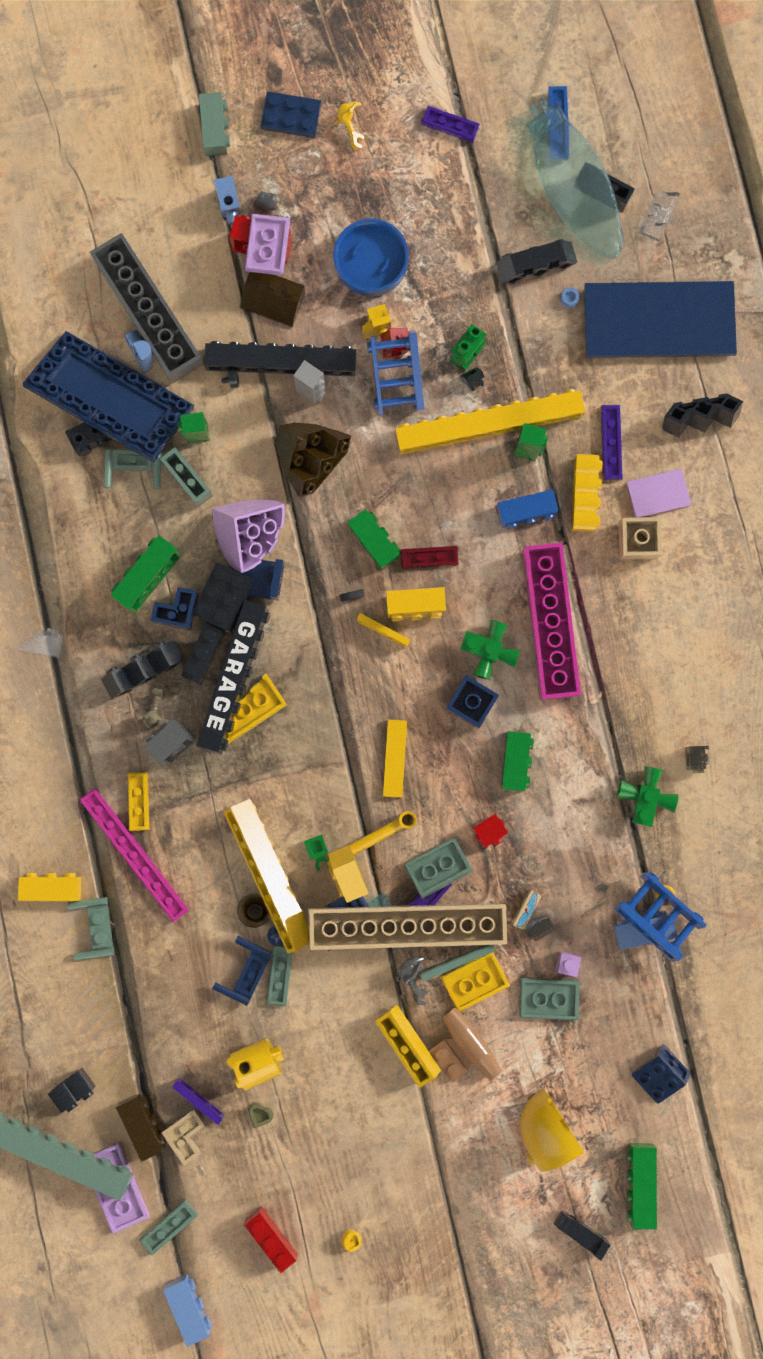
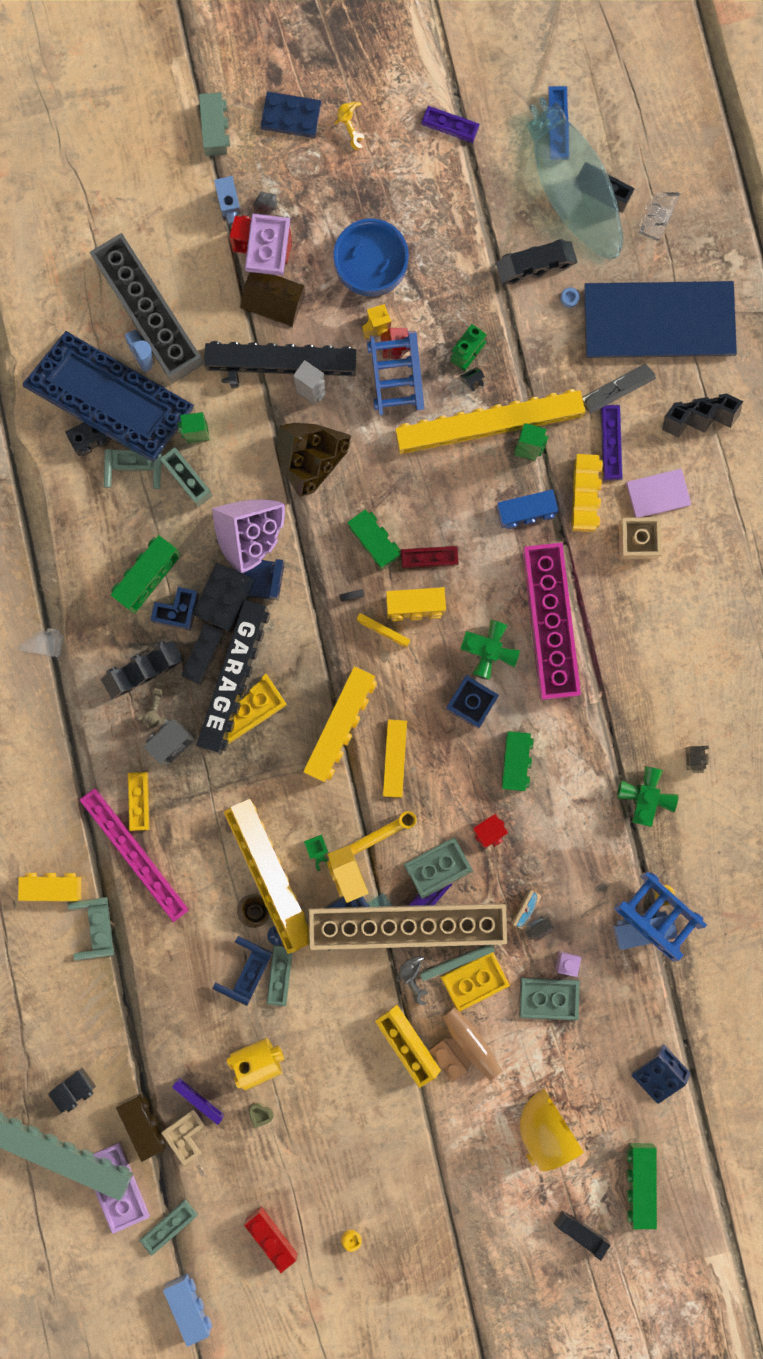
none -> yellow brick [303,666,377,783]
none -> dark grey tile [582,363,656,414]

